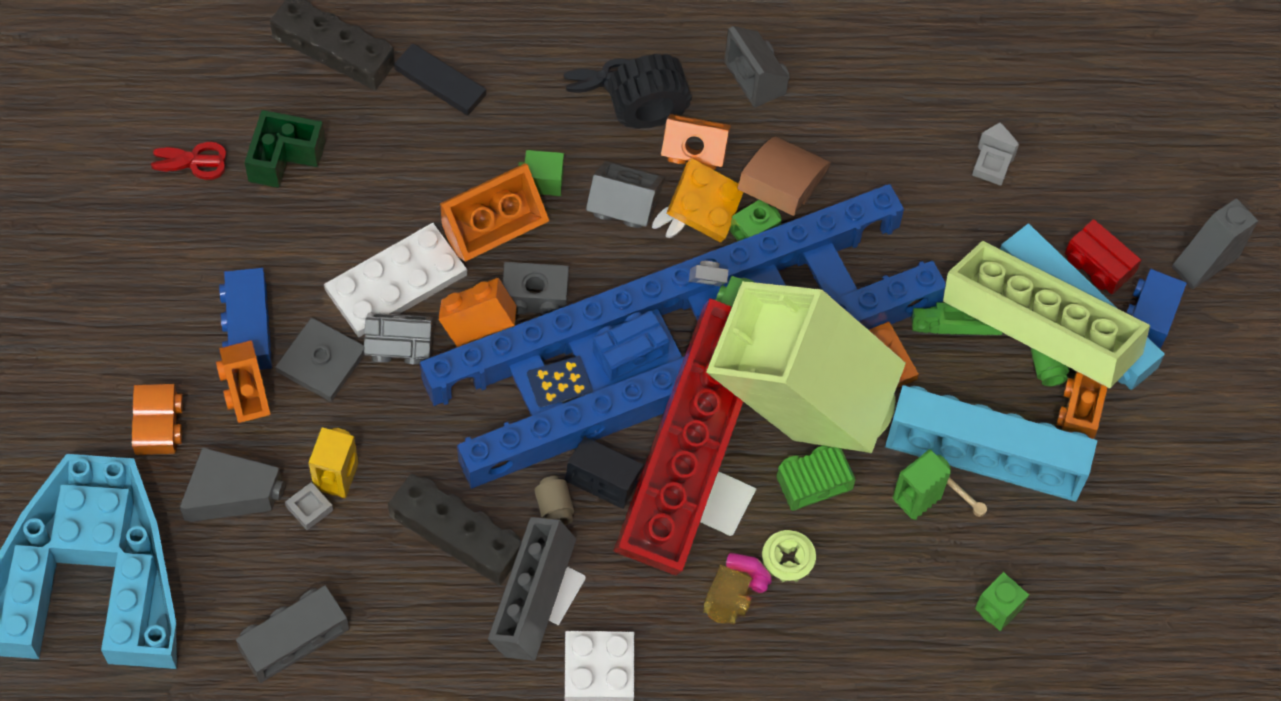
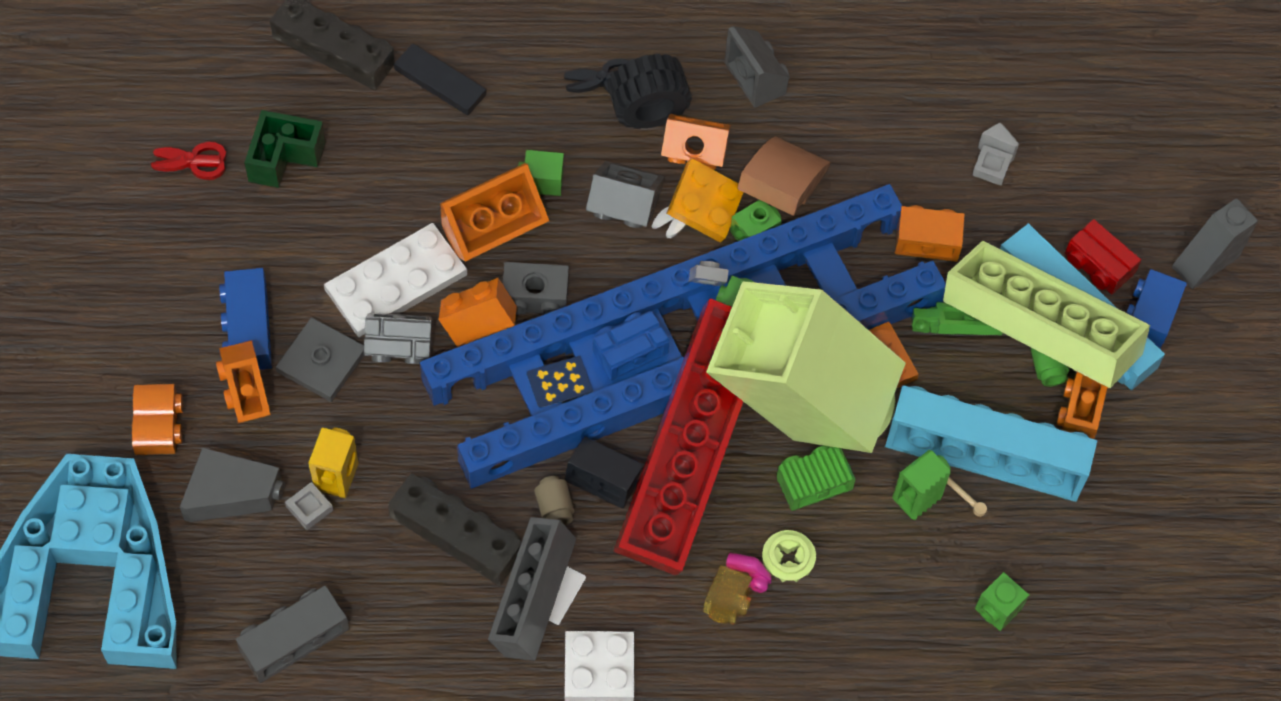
white sticker [700,471,756,536] -> none
none -> orange brick [895,205,965,262]

